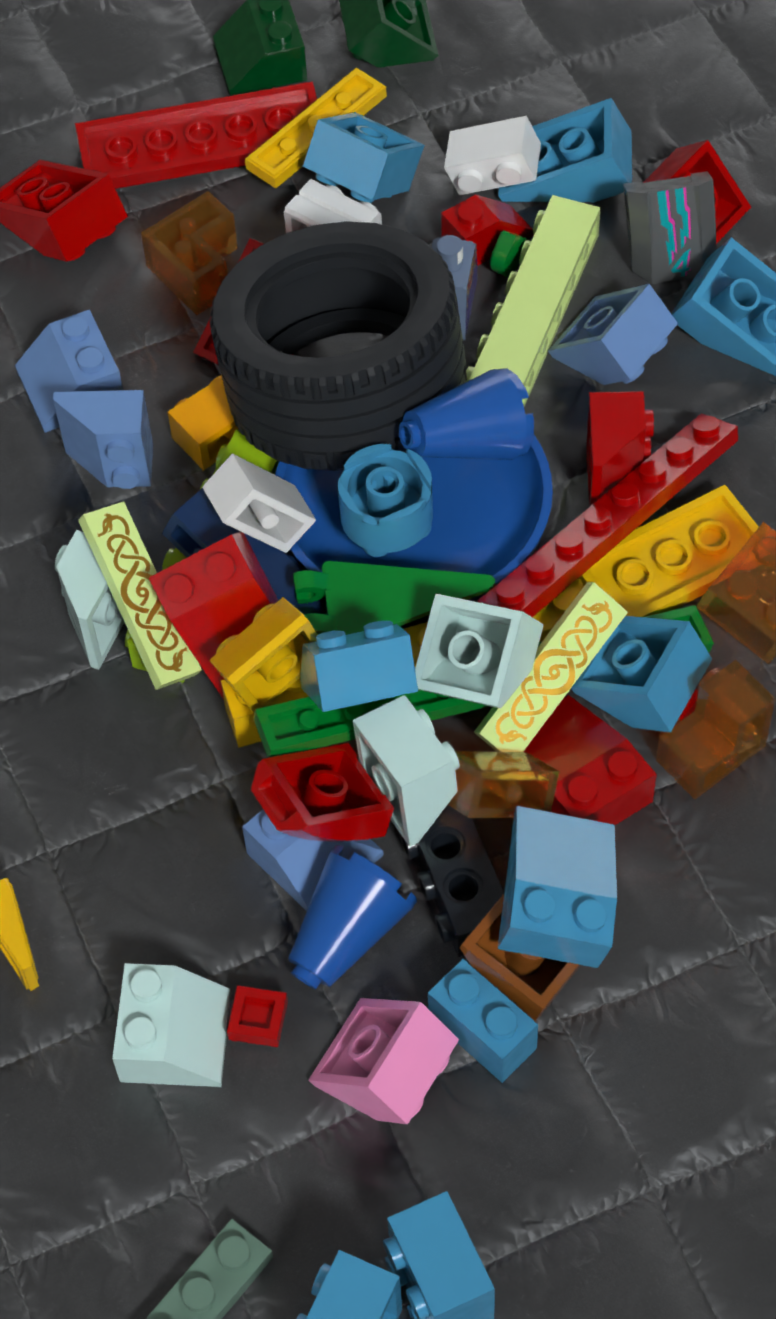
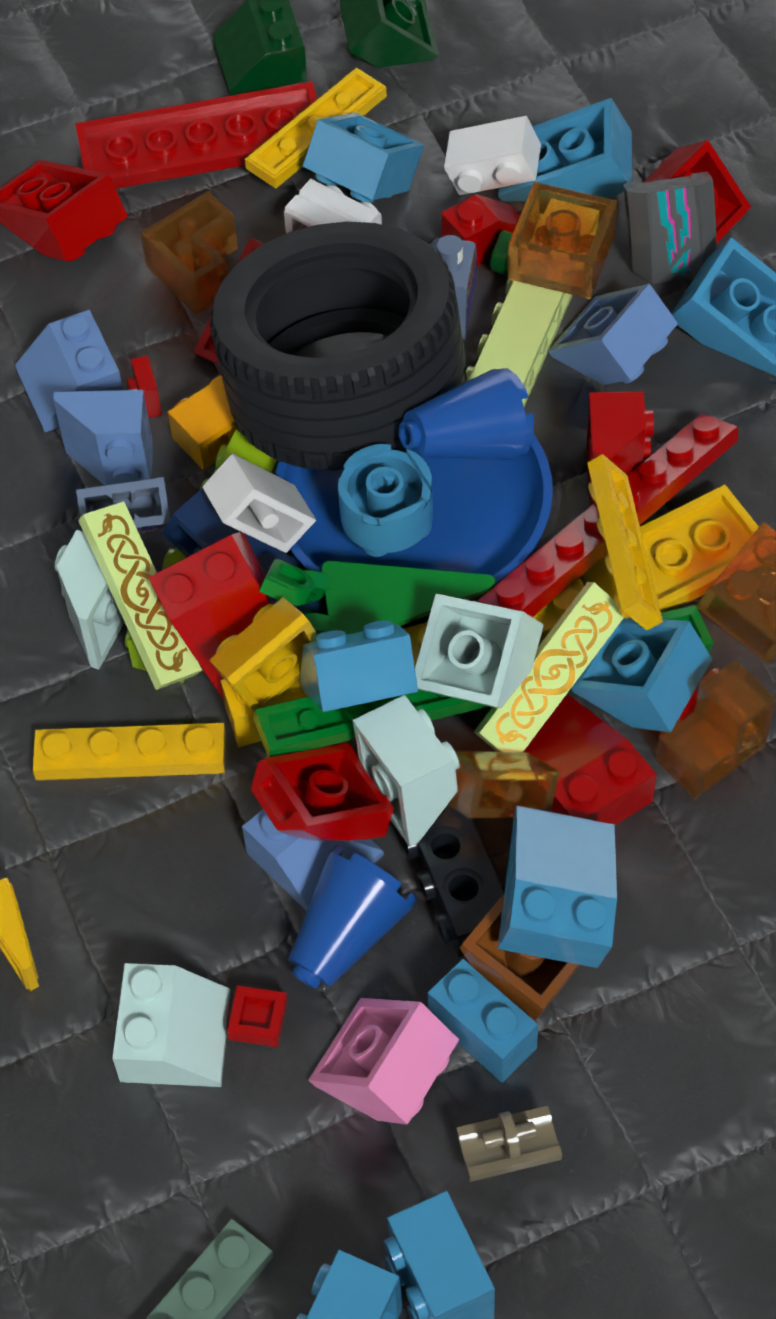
none -> yellow plate [33,723,226,780]
none -> sand blue torso [76,477,170,534]
none -> red plate [126,355,162,418]
none -> green tile [259,558,314,606]
none -> dark tan hips [457,1106,562,1182]
none -> clear orange brick [508,182,617,299]
none -> yellow plate [587,454,663,630]

